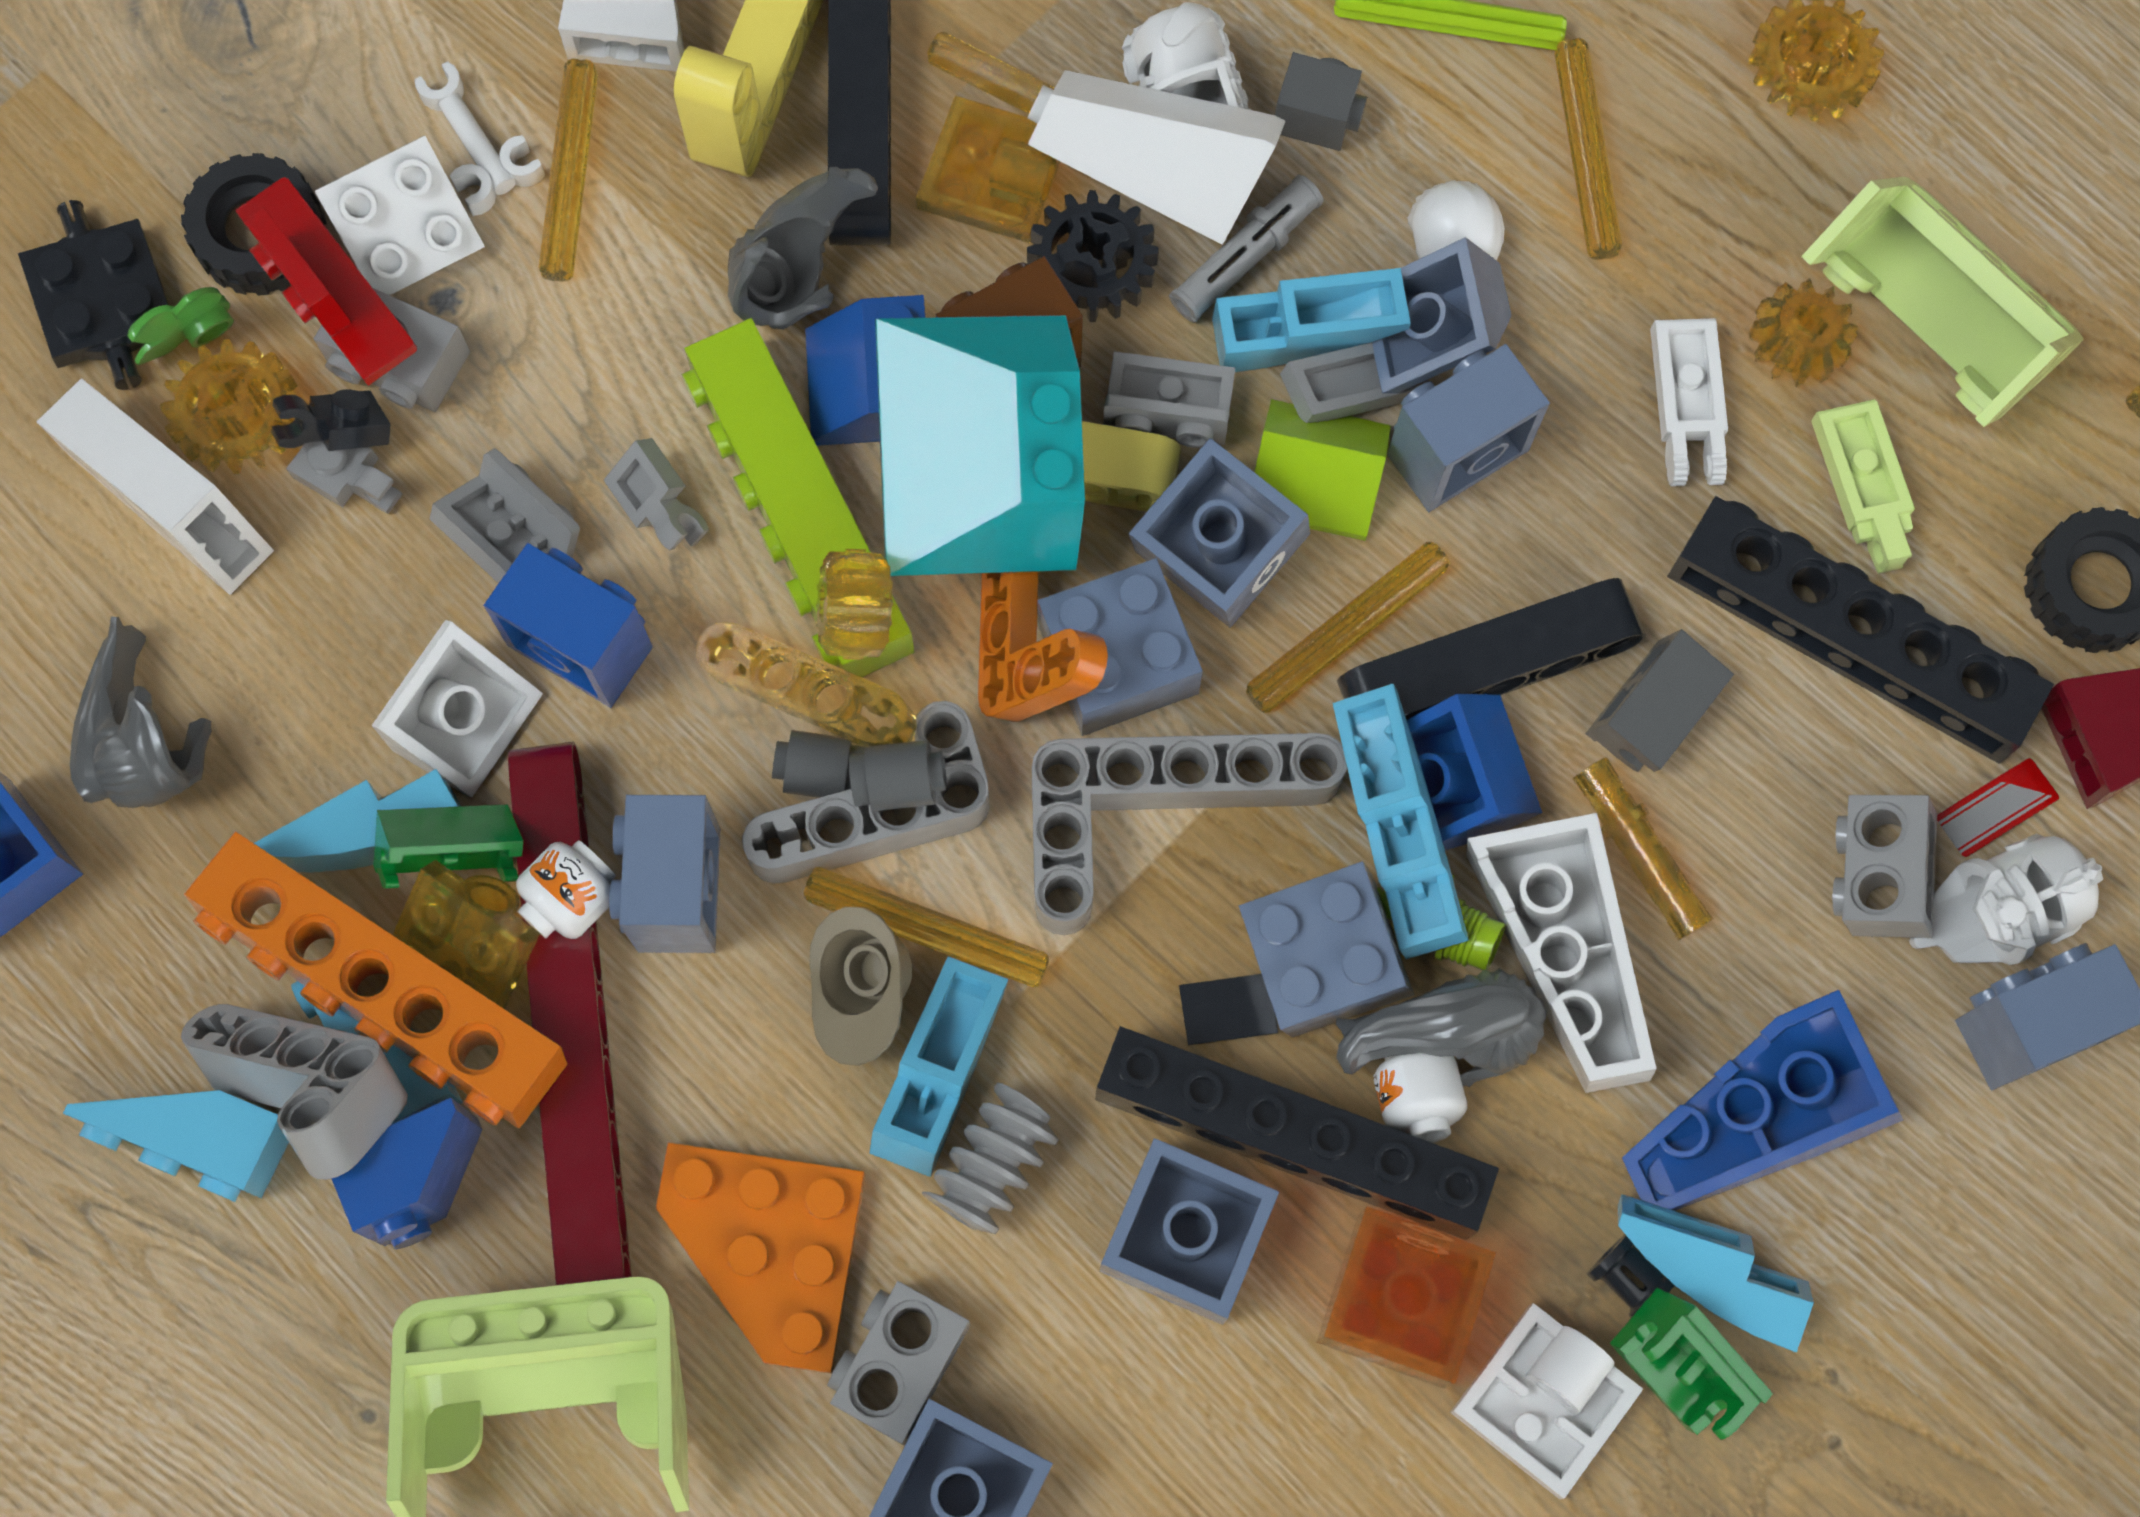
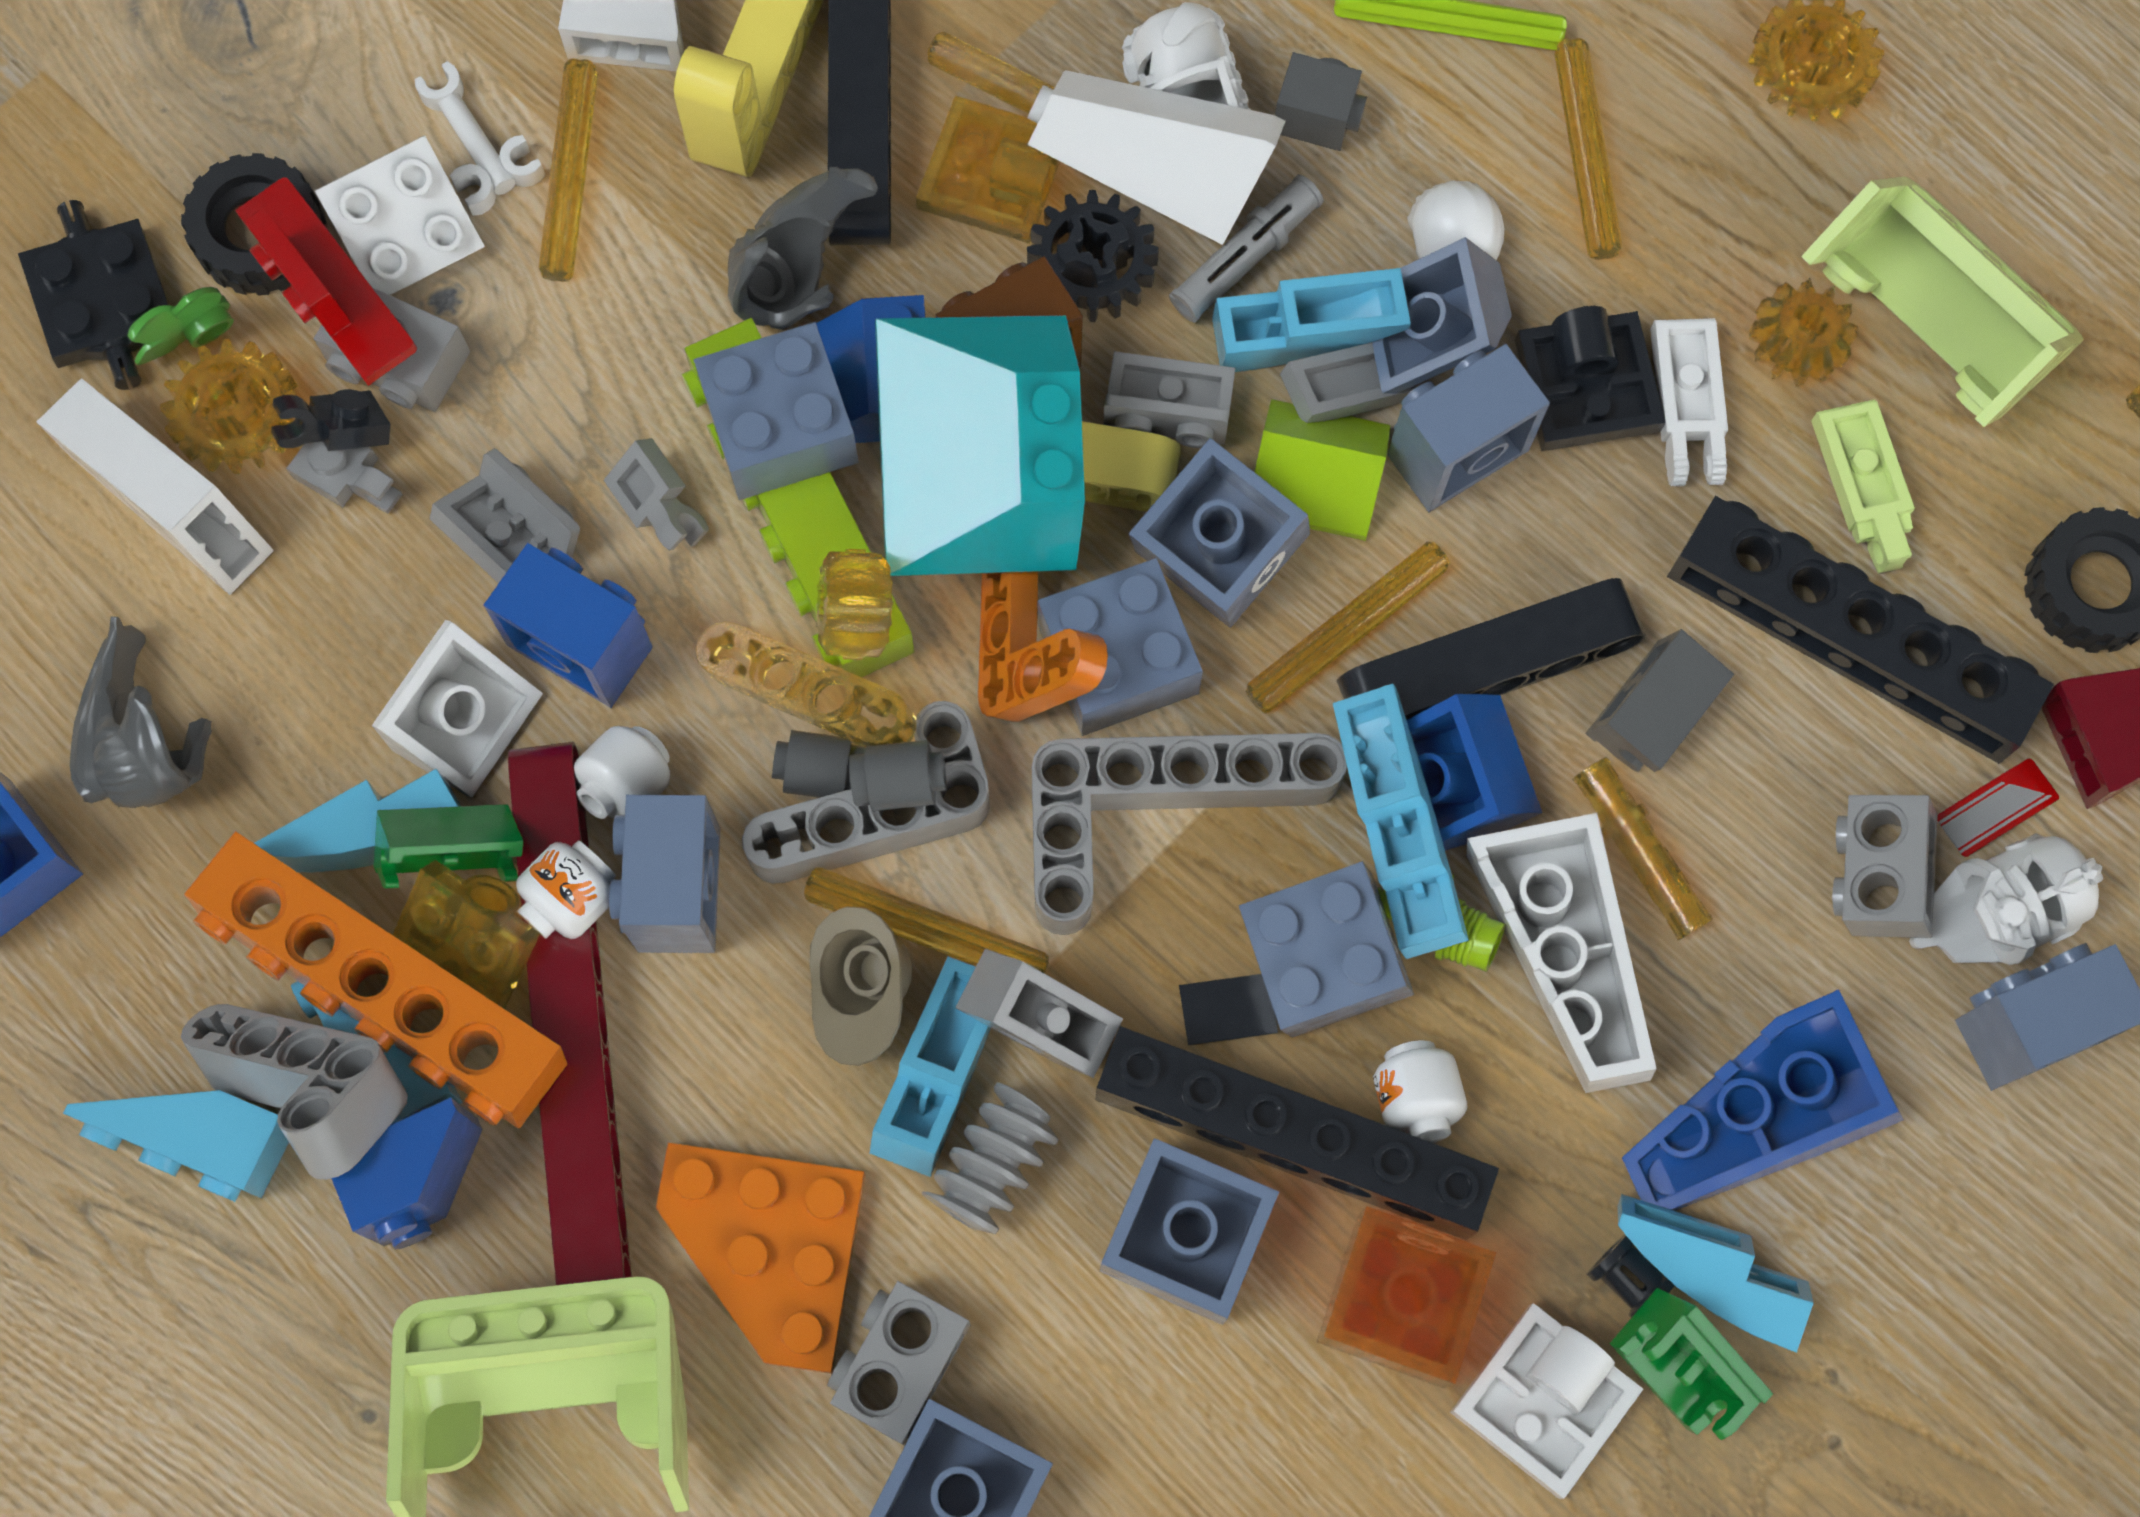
dark grey hair [1336,968,1546,1087] -> none
none -> white head [574,726,670,819]
none -> sand blue brick [693,322,859,500]
none -> light grey brick [955,949,1123,1078]
none -> black plate [1515,305,1666,452]

